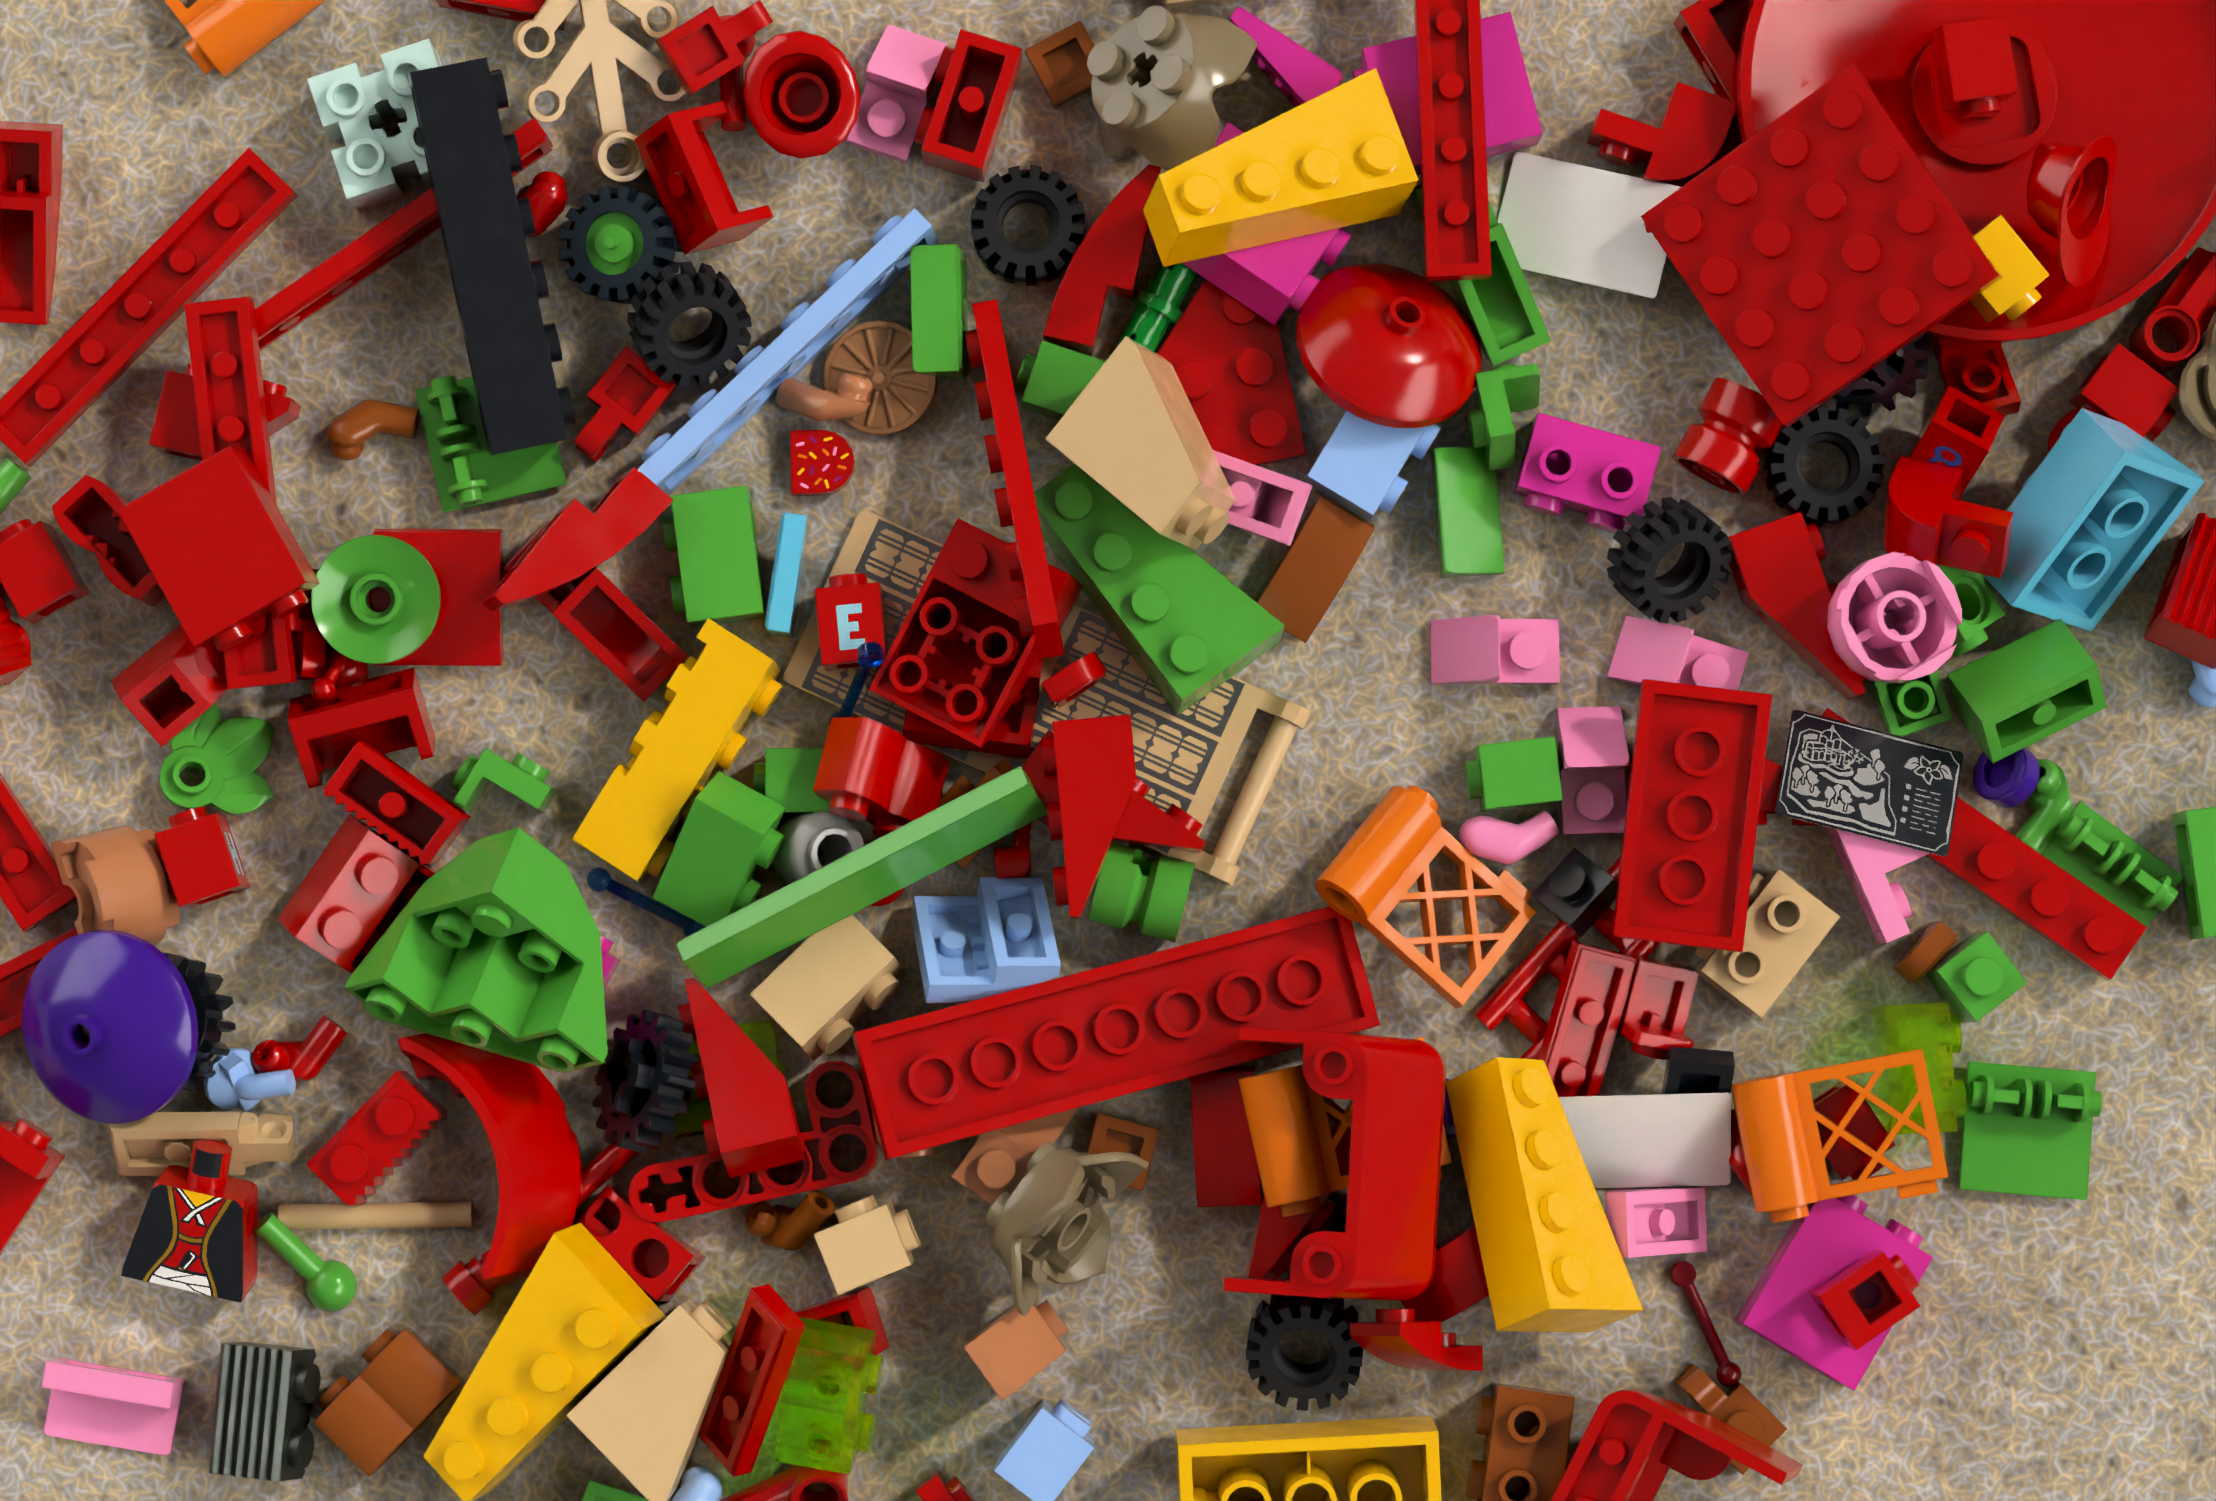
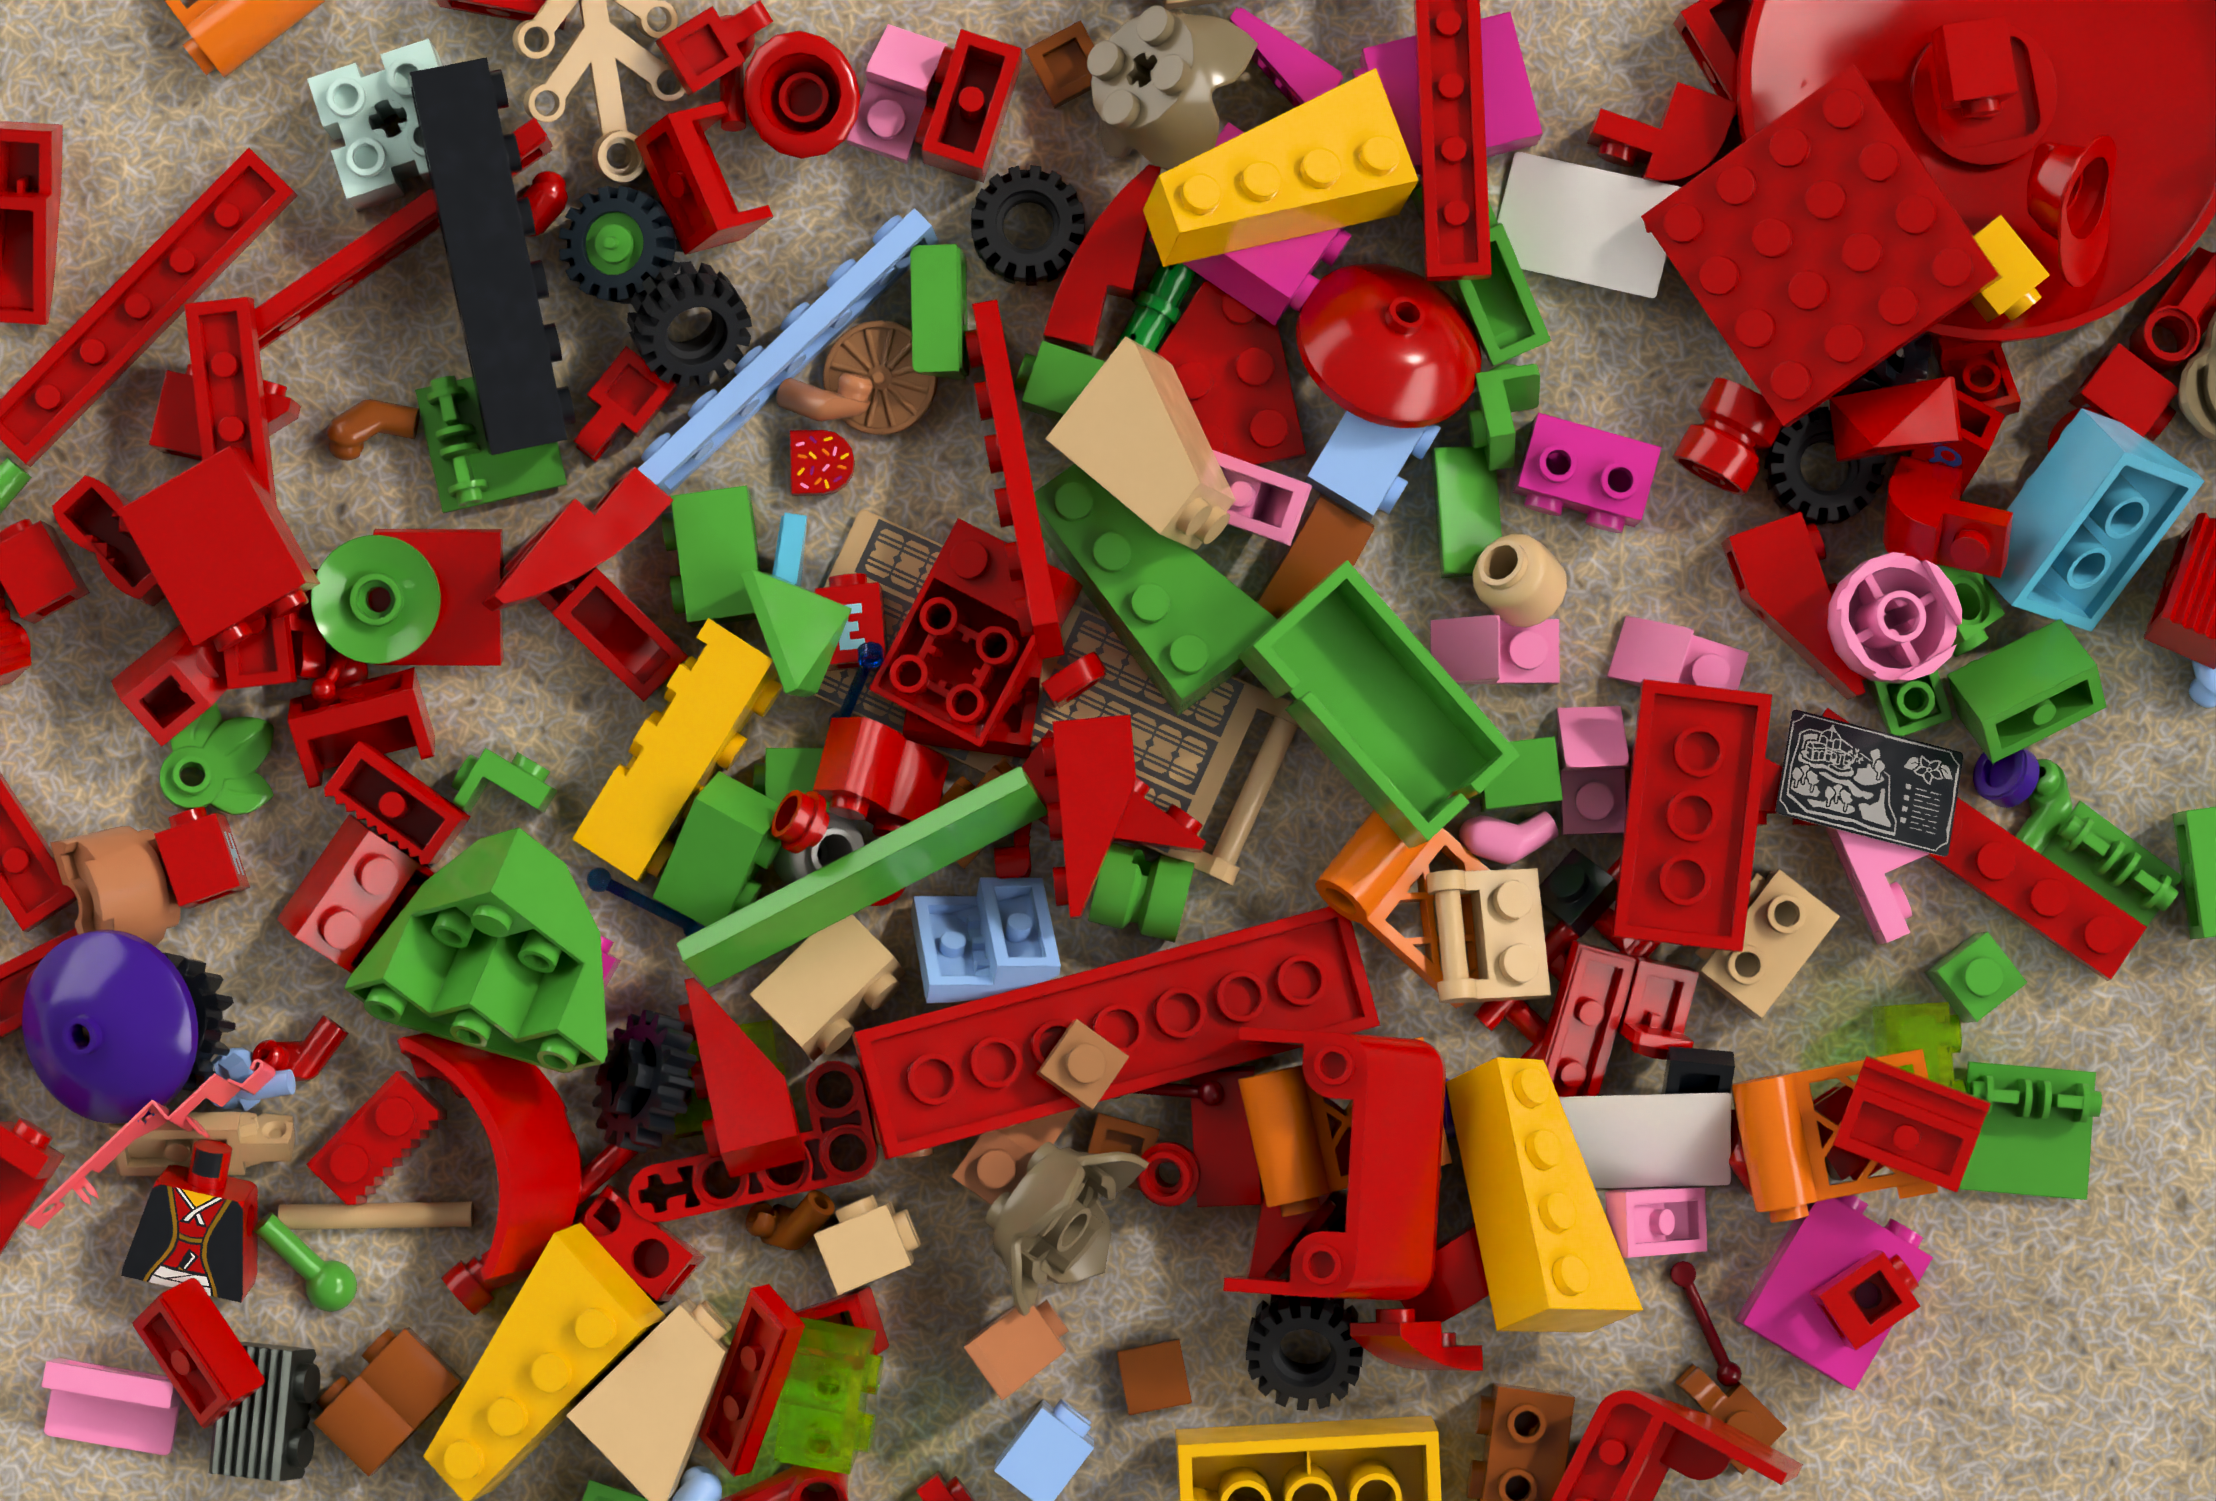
black tyre [1607,497,1732,623] -> none
dark orange tile [1892,921,1958,984] -> none
none -> coral piece [24,1059,276,1230]
none -> red slope [132,1278,265,1429]
none -> bright green slope [741,569,852,698]
none -> red plate [771,790,830,854]
none -> medium nougat plate [1036,1019,1129,1112]
none -> dark red hinge [1112,1080,1224,1106]
none -> dark orange tile [1116,1338,1192,1415]
none -> red plate [1136,1141,1201,1207]
none -> bright green piece [1238,560,1521,849]
none -> tan plate [1426,868,1551,1004]
none -> tan head [1473,533,1567,628]
none -> red slope [1829,376,1963,462]
none -> red plate [1833,1055,1991,1192]

